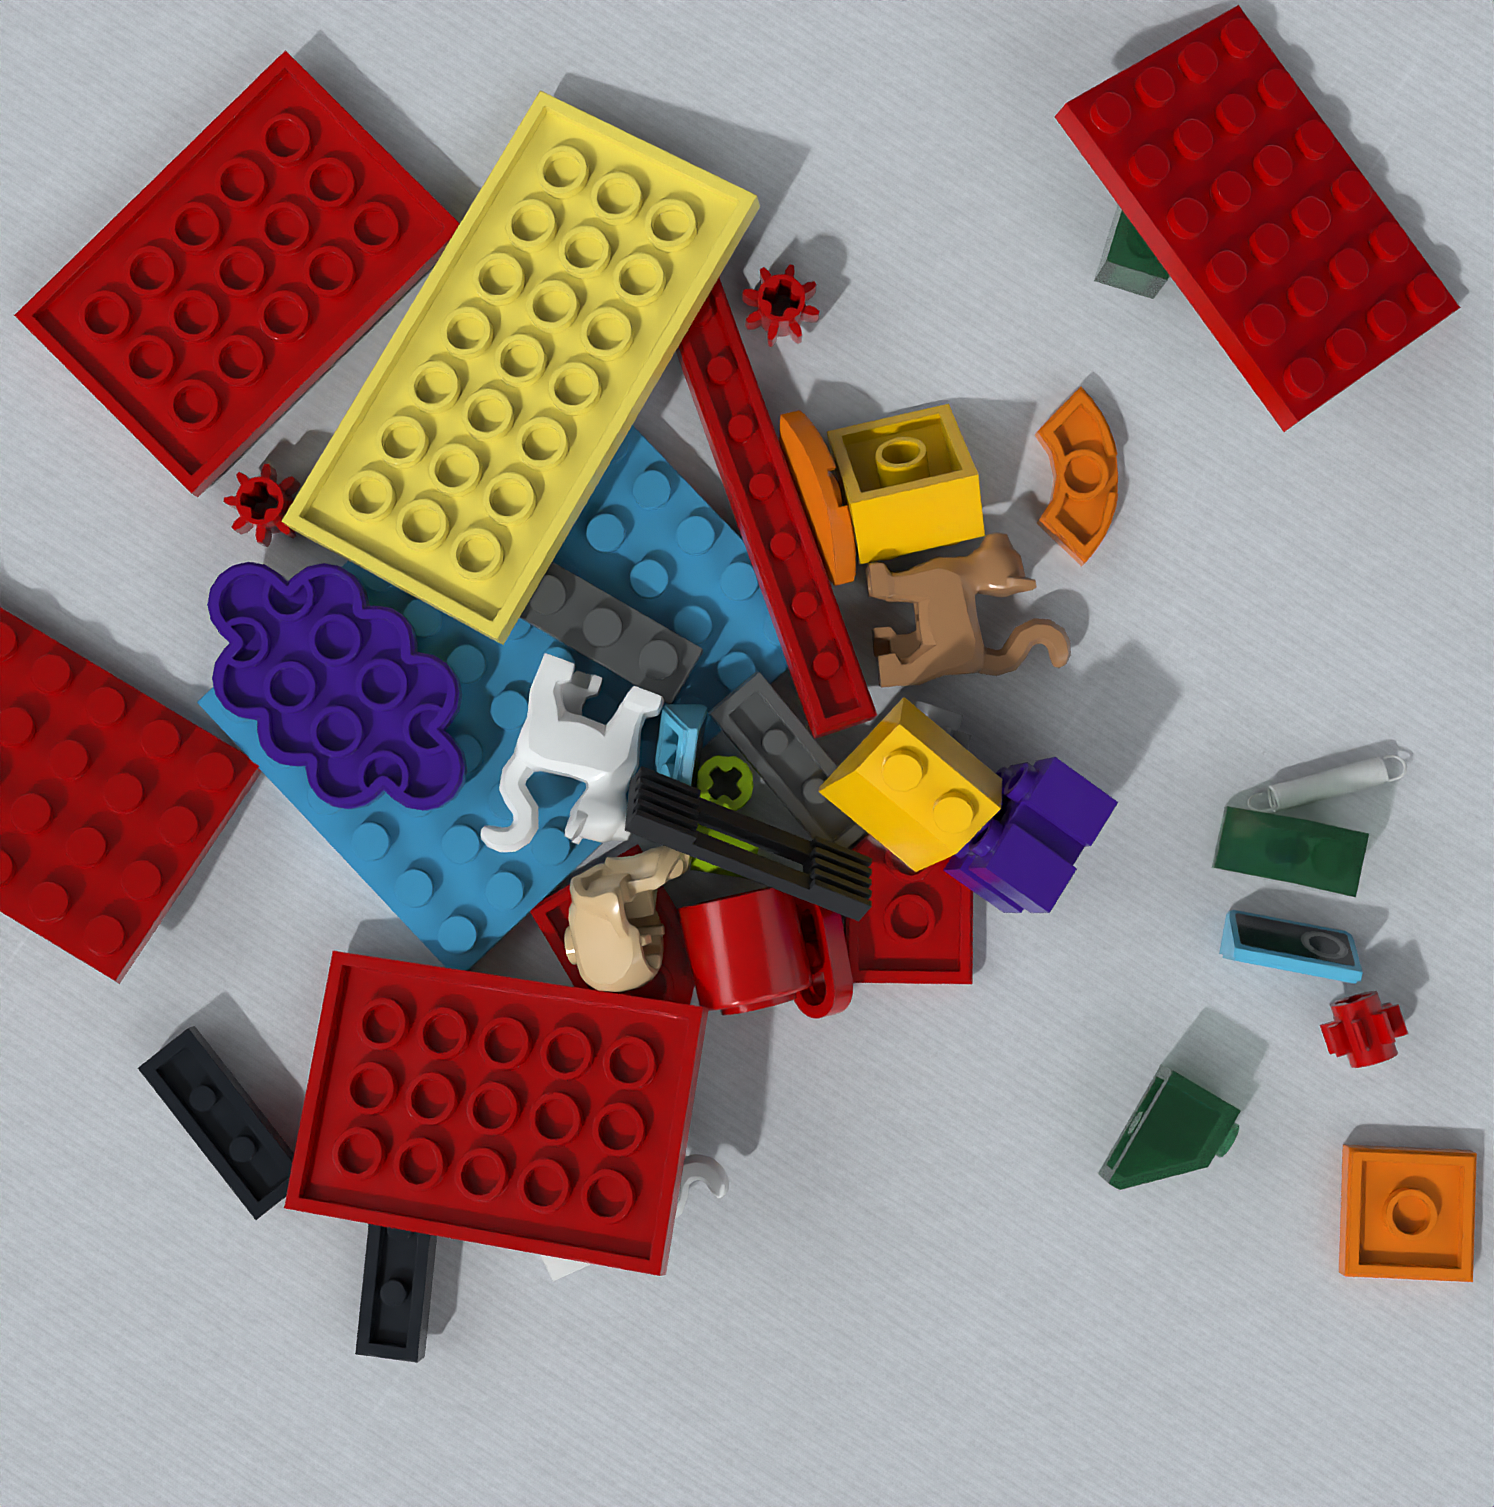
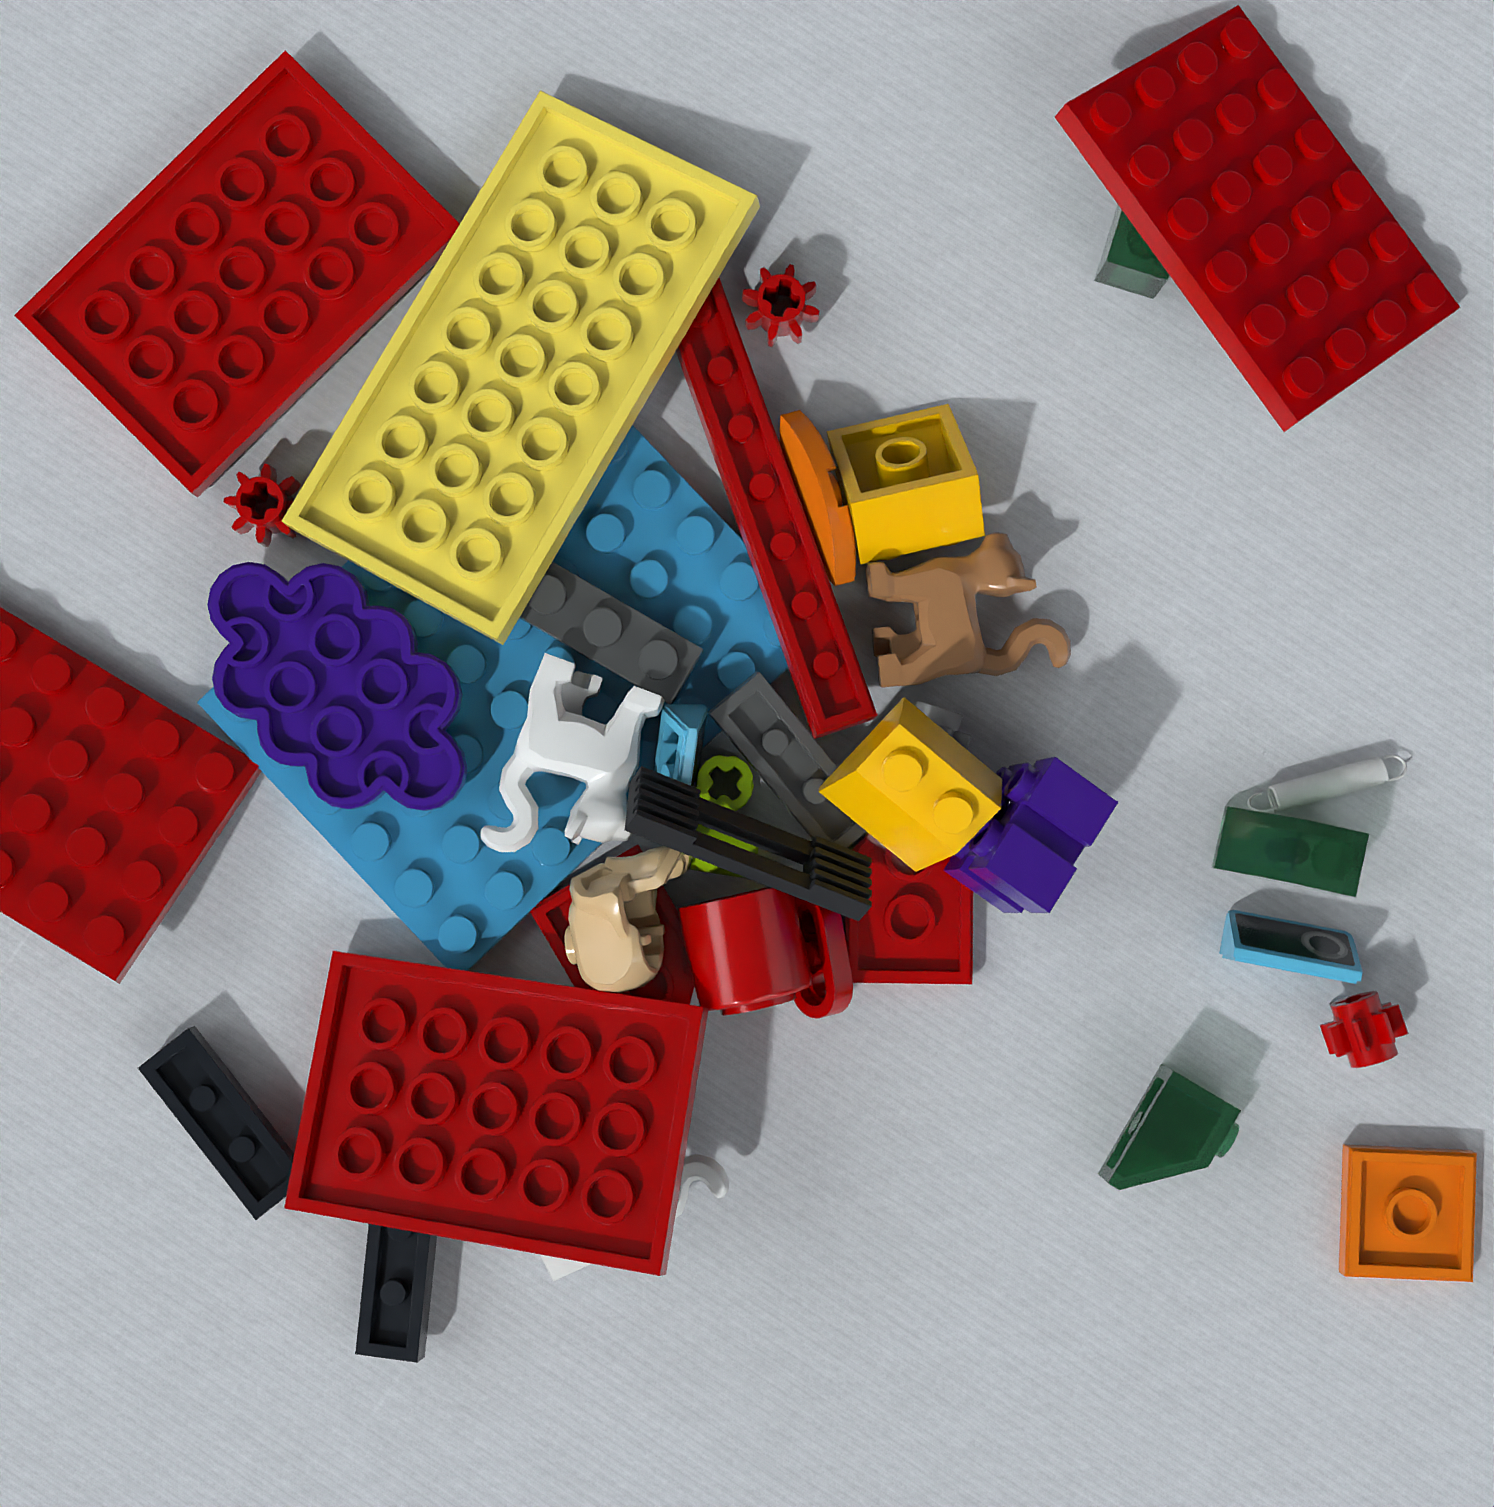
orange tile [1034,387,1118,566] -> none

